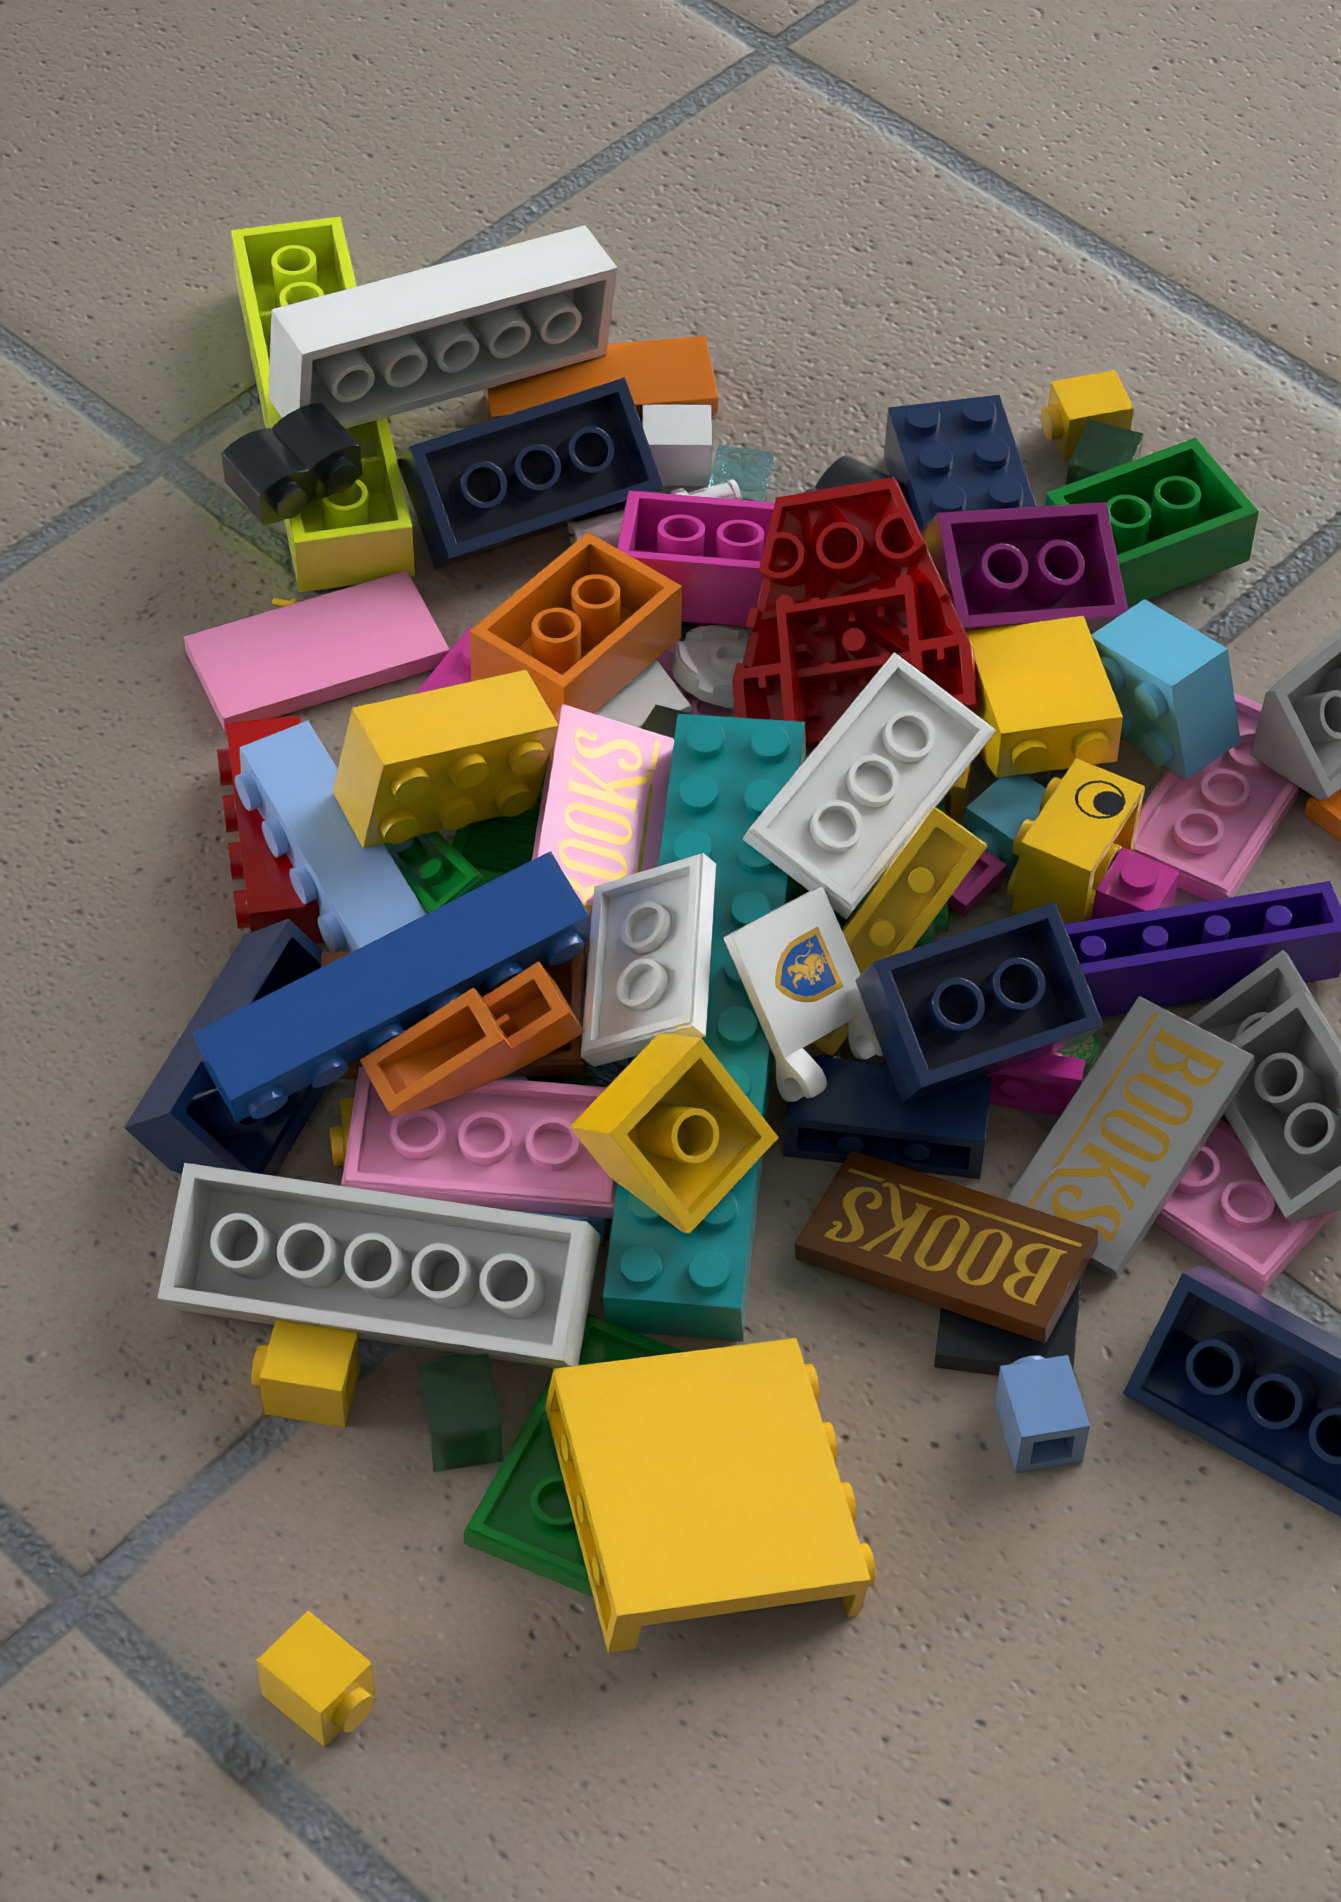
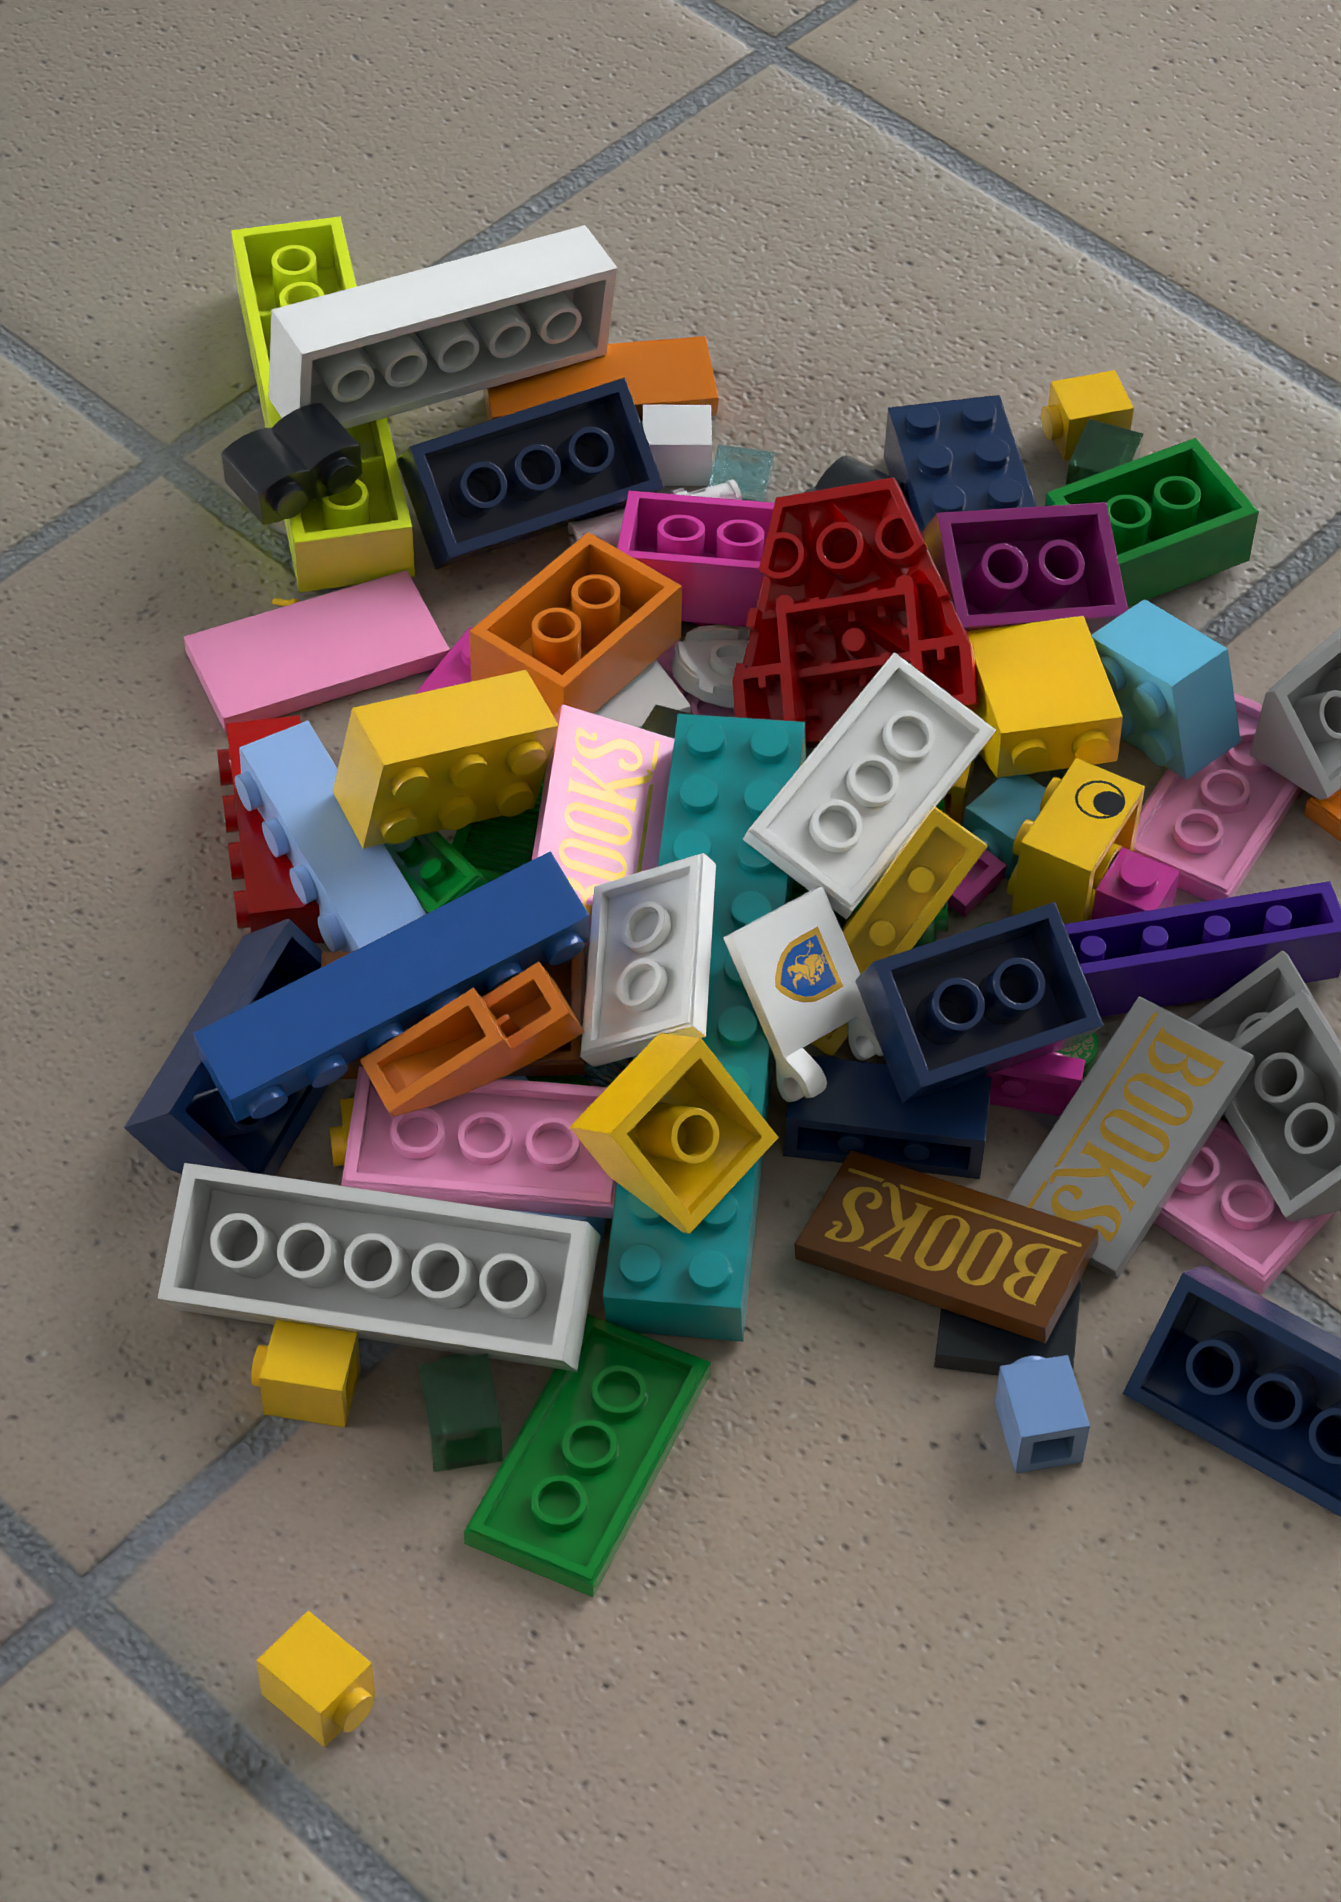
yellow panel [545,1338,875,1653] -> none

